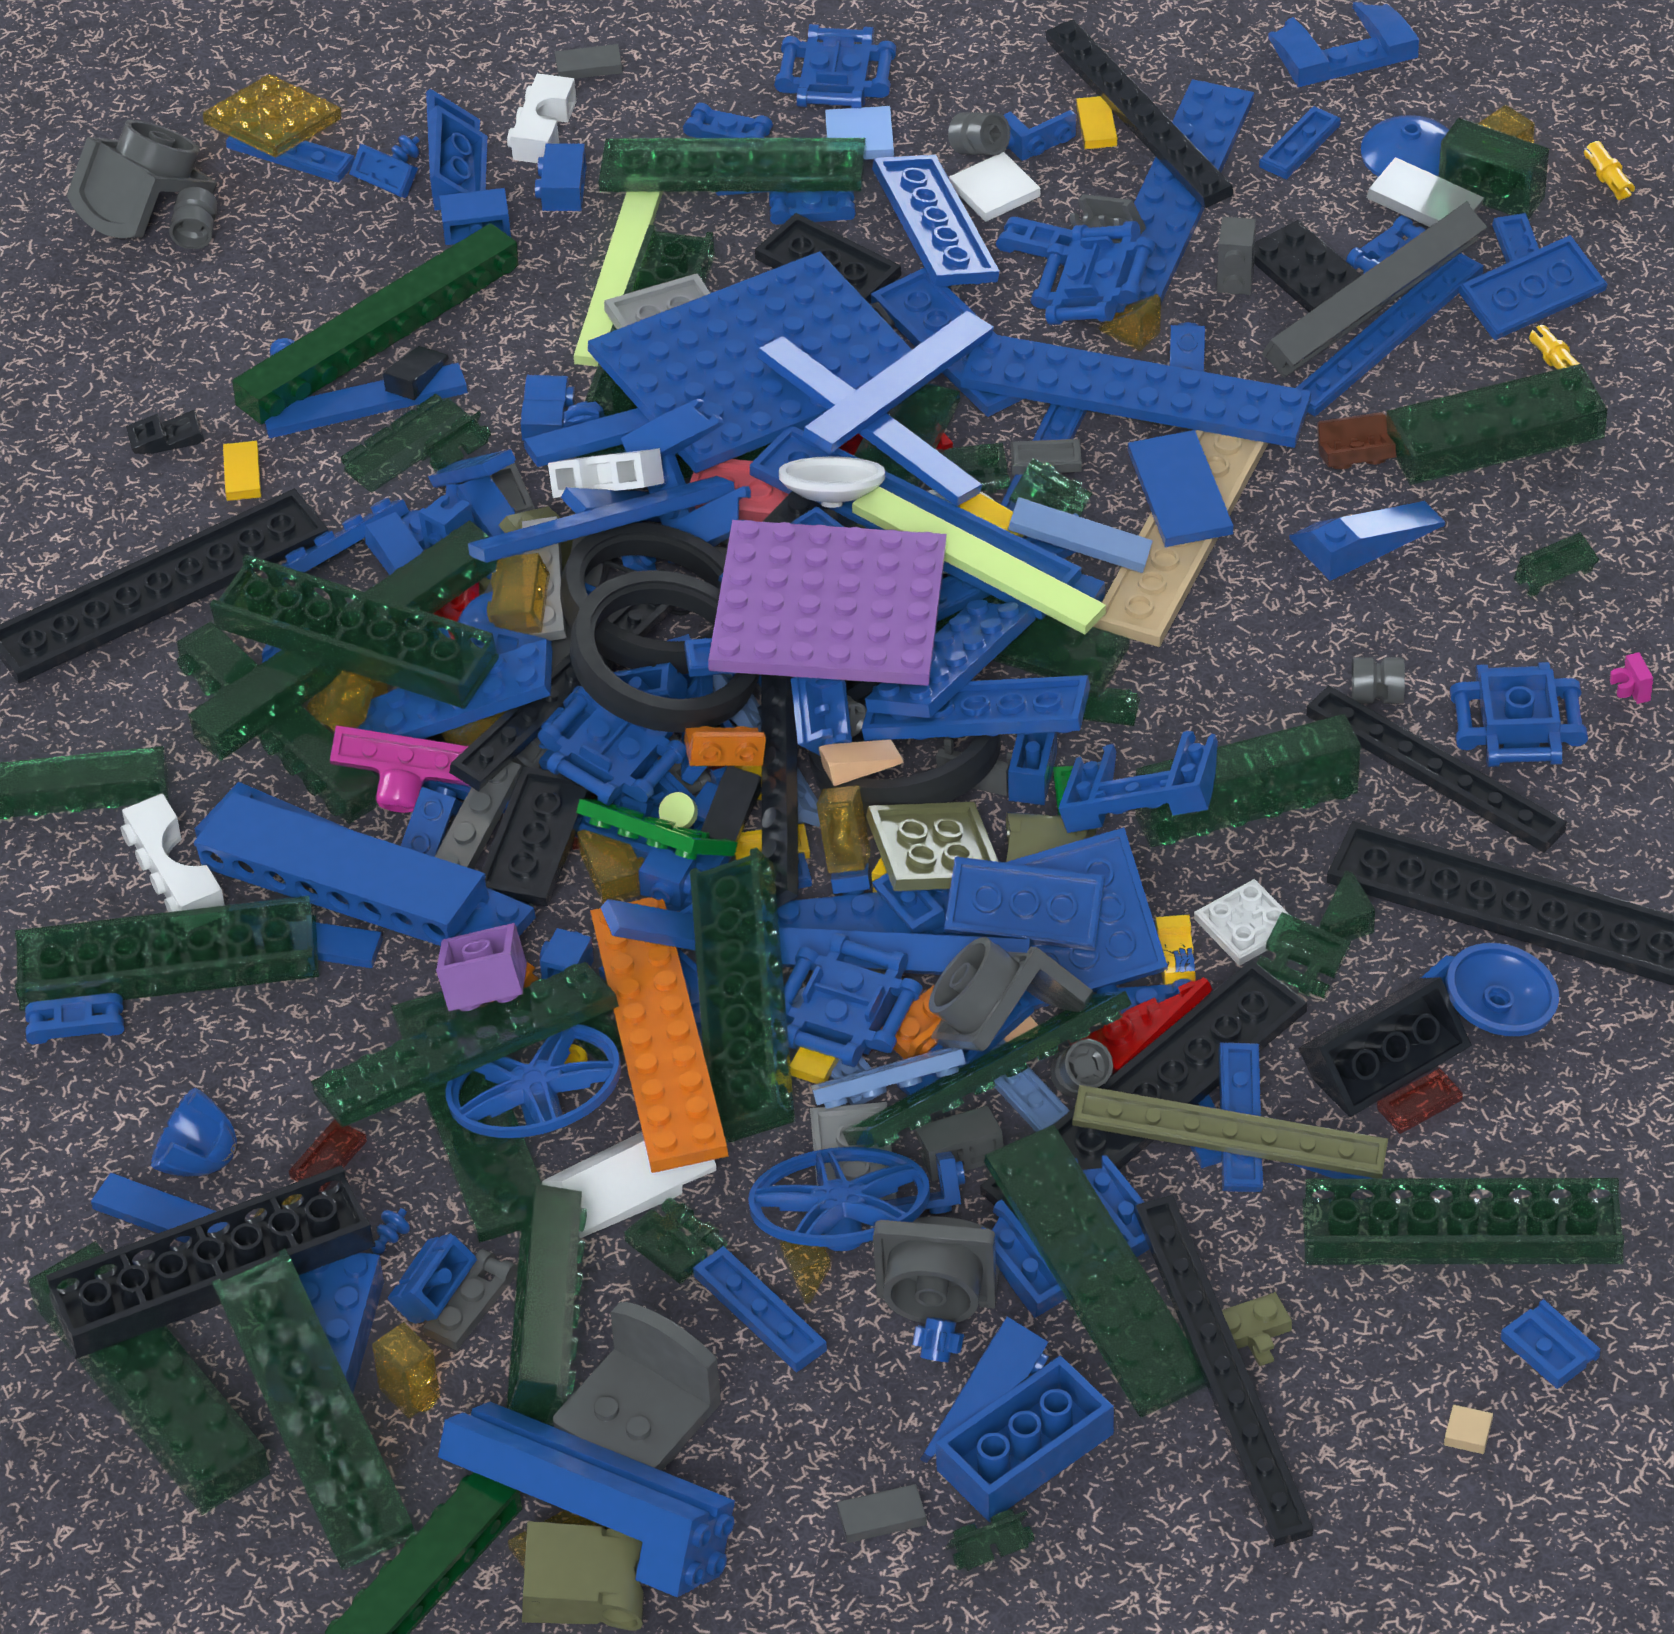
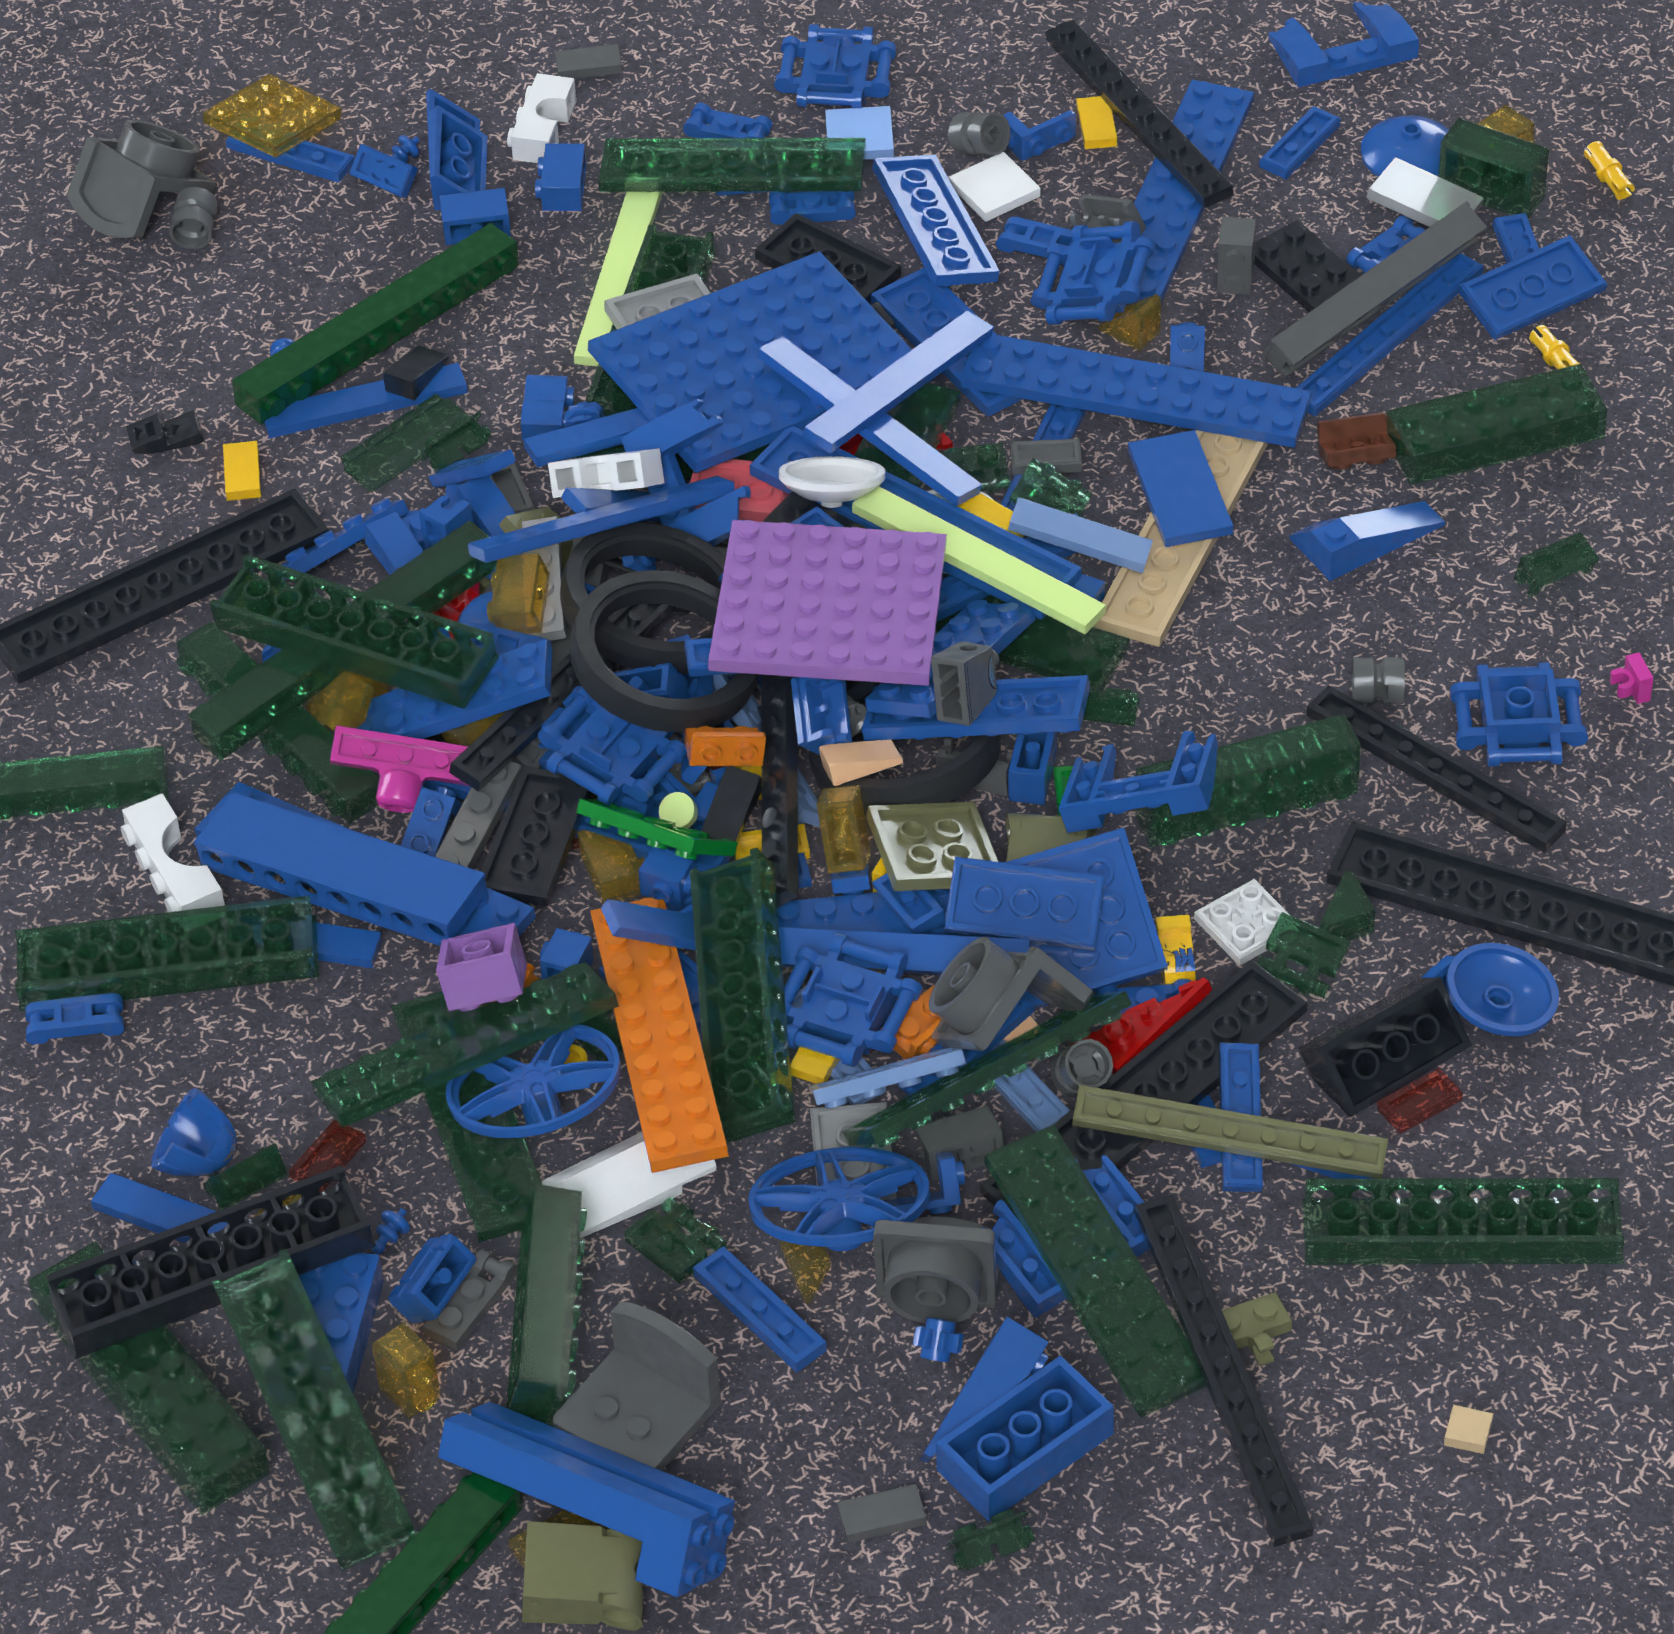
blue plate [1501,1299,1600,1389] -> none
none -> clear green hinge [203,1143,288,1210]
none -> dark grey torso [931,642,999,726]

